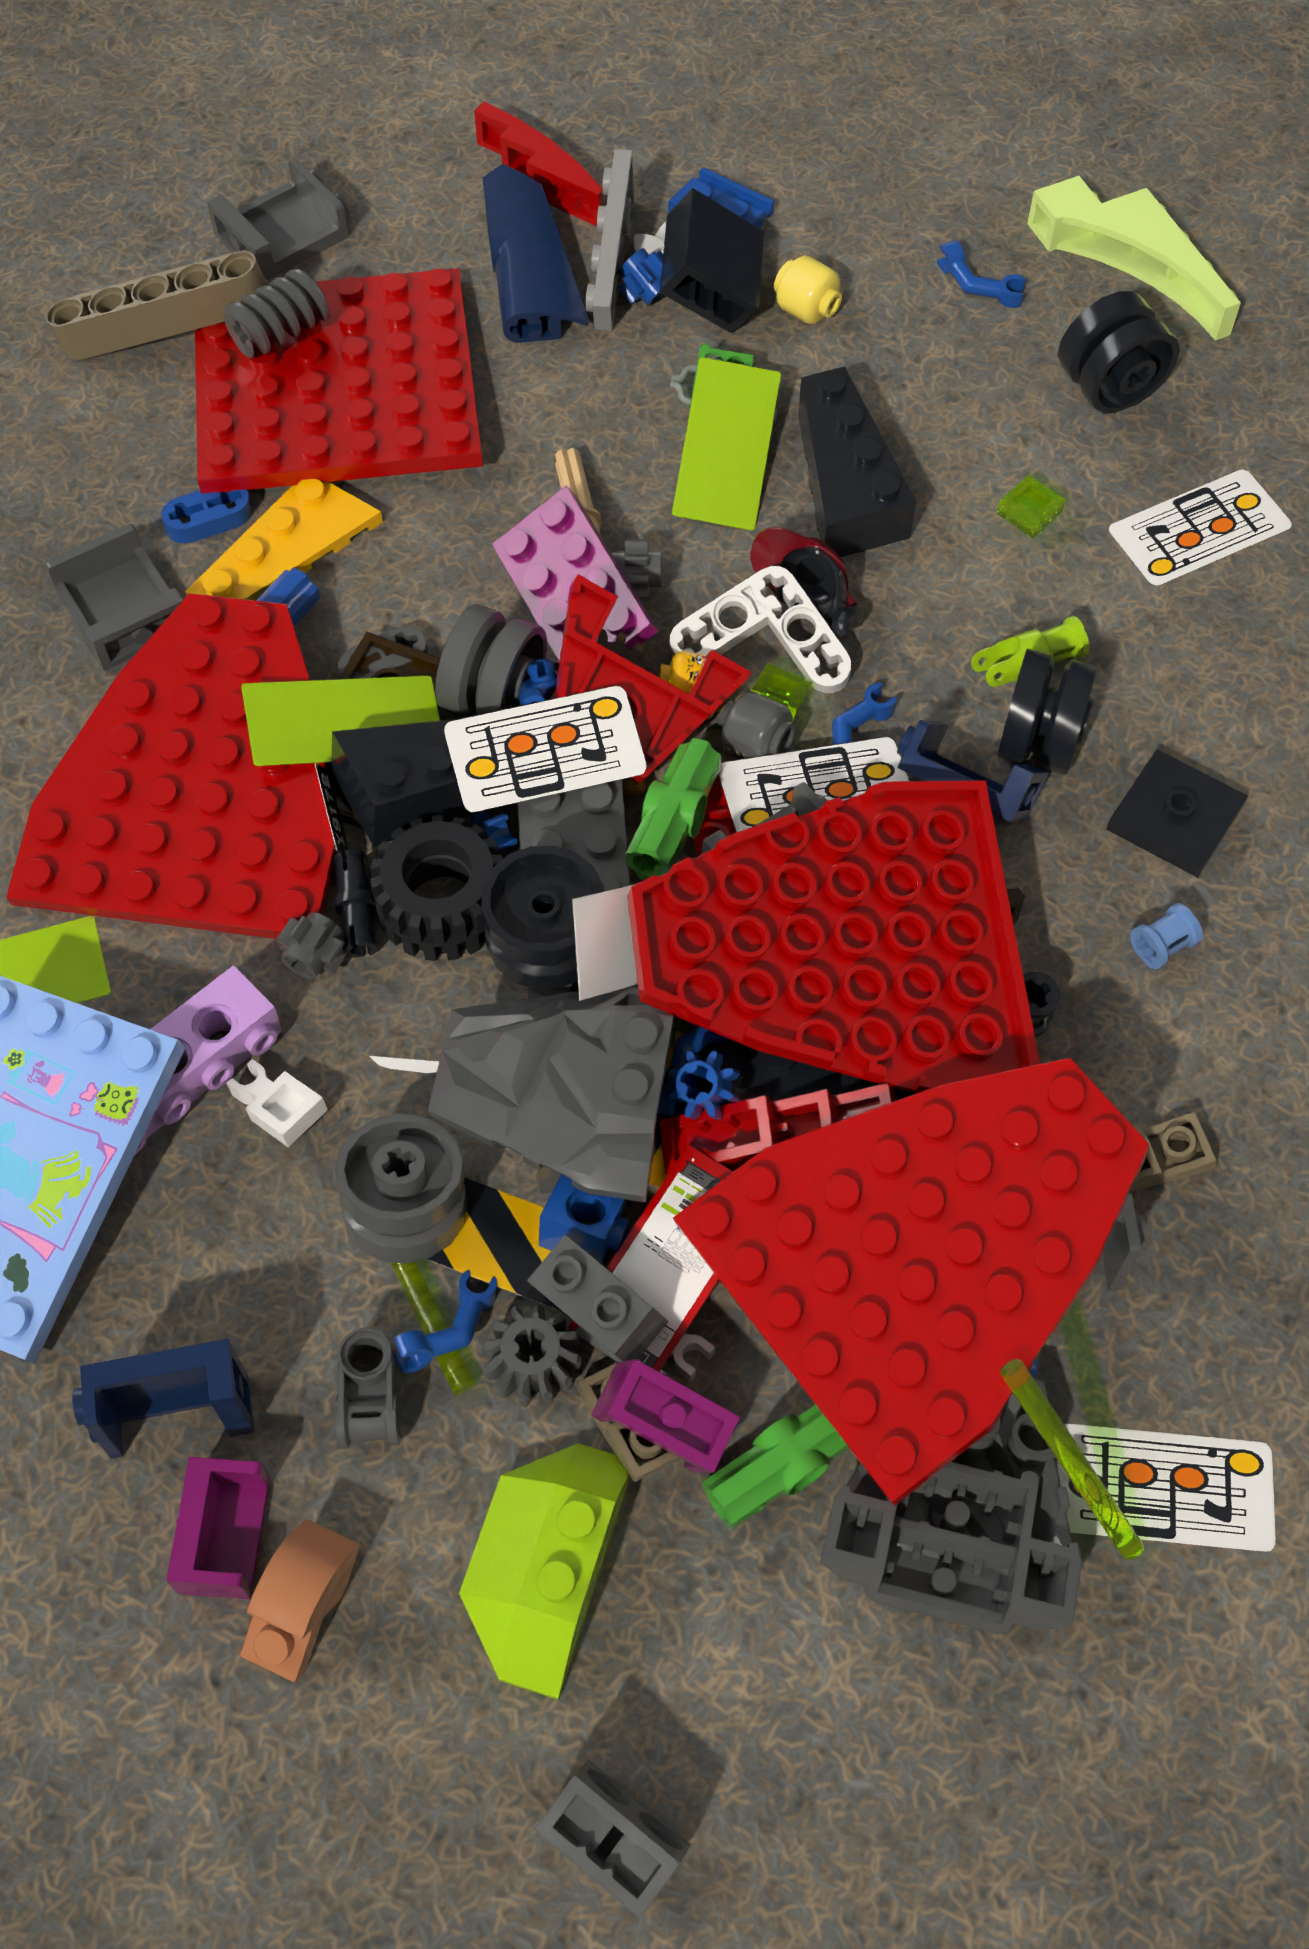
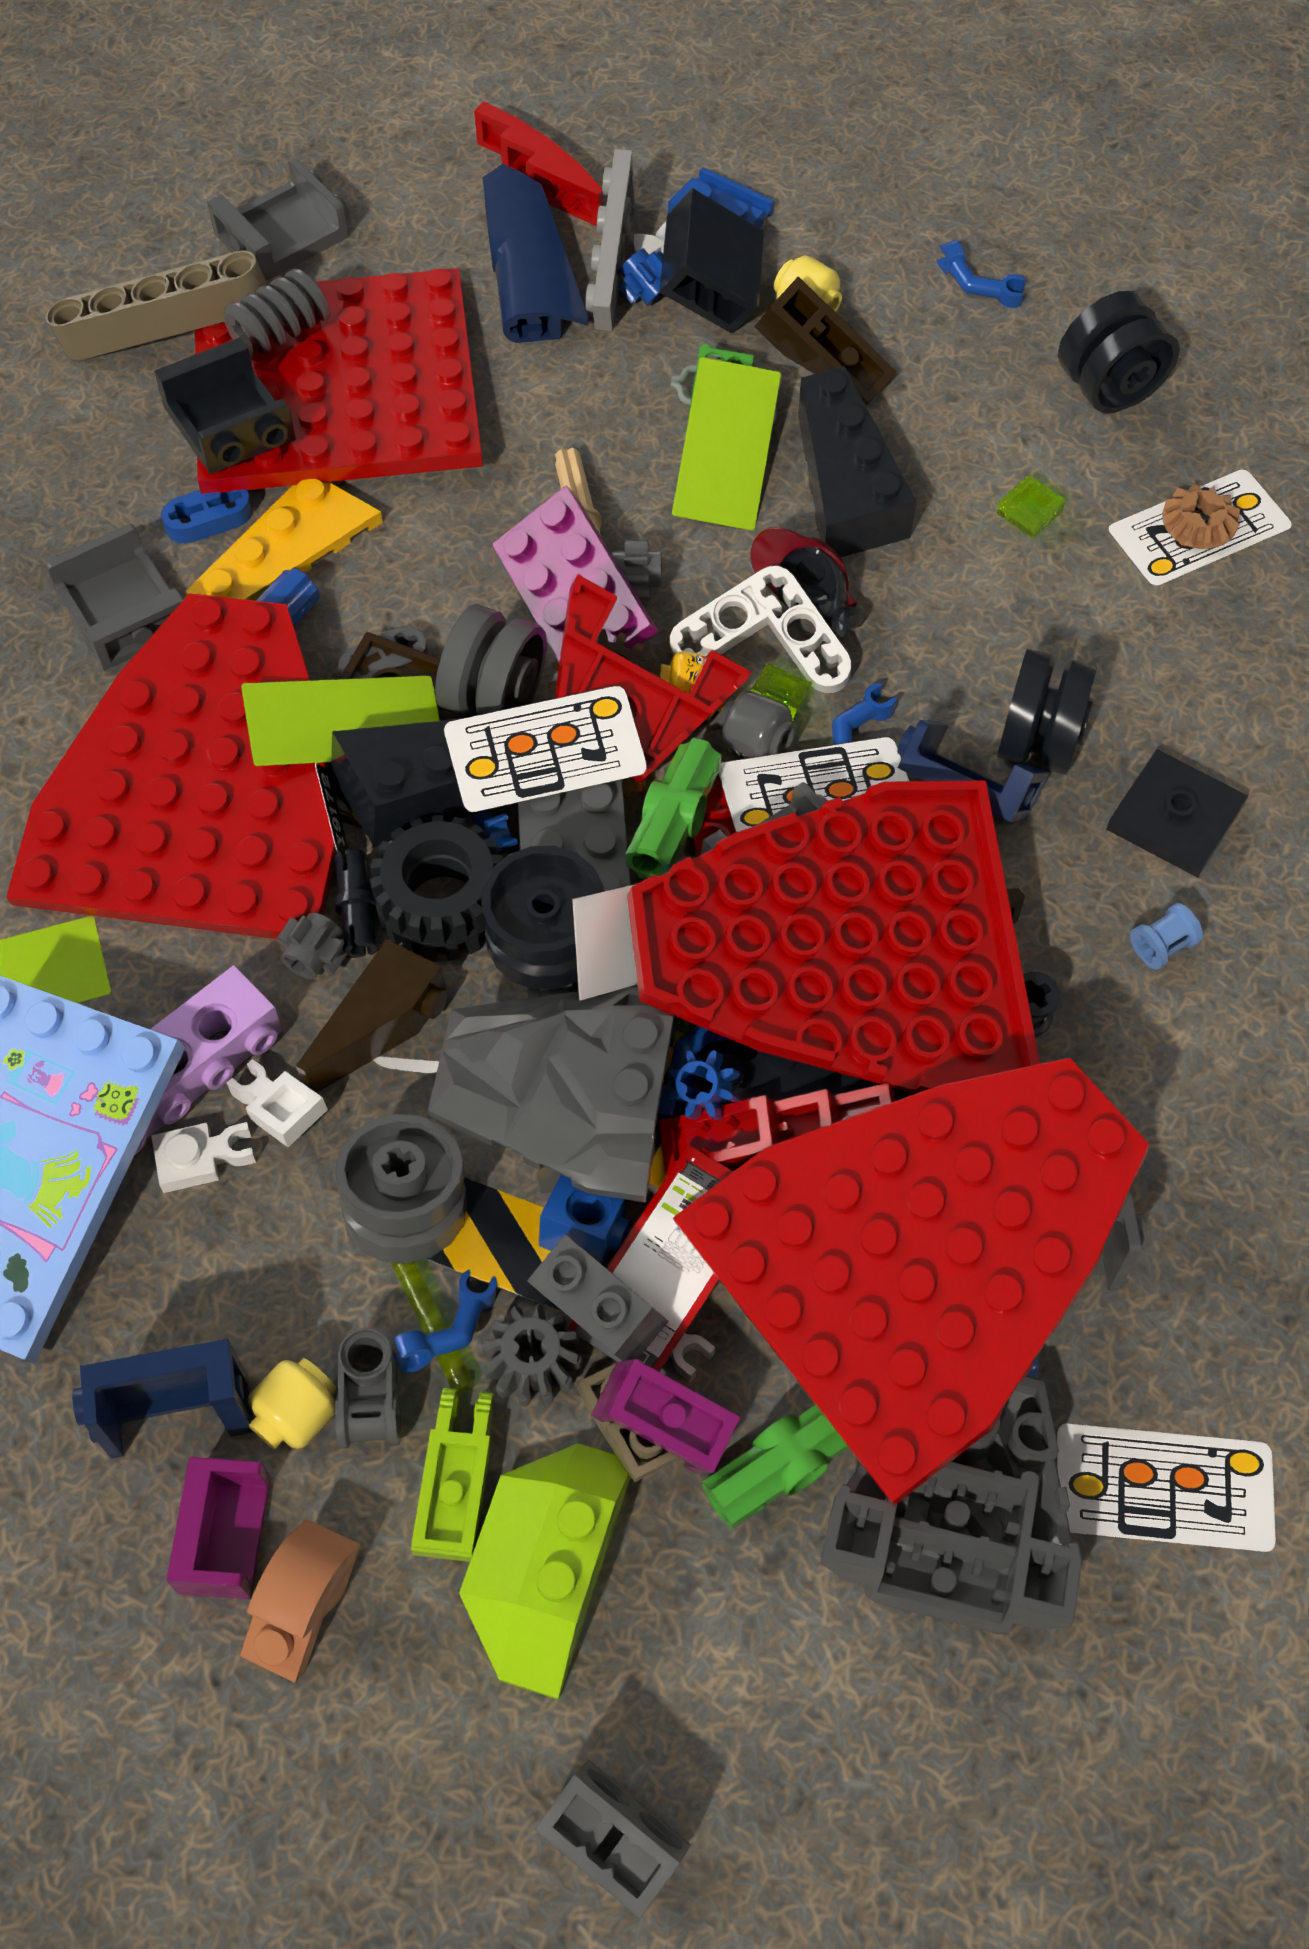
blue arm [518,658,558,706] -> none
lime piece [971,615,1090,687] -> none
clear neon green bar [1000,1359,1144,1560] -> none
yellowish green arch [1027,176,1241,341] -> none
dark tan slope [1129,1112,1217,1191] -> none
none -> white plate [151,1122,256,1193]
none -> black panel [154,337,296,475]
none -> light yellow head [247,1358,337,1450]
none -> dark brown slope [296,939,448,1093]
none -> lime hinge [411,1388,494,1562]
none -> dark brown slope [754,276,897,405]
none -> medium nougat gear [1162,483,1240,549]

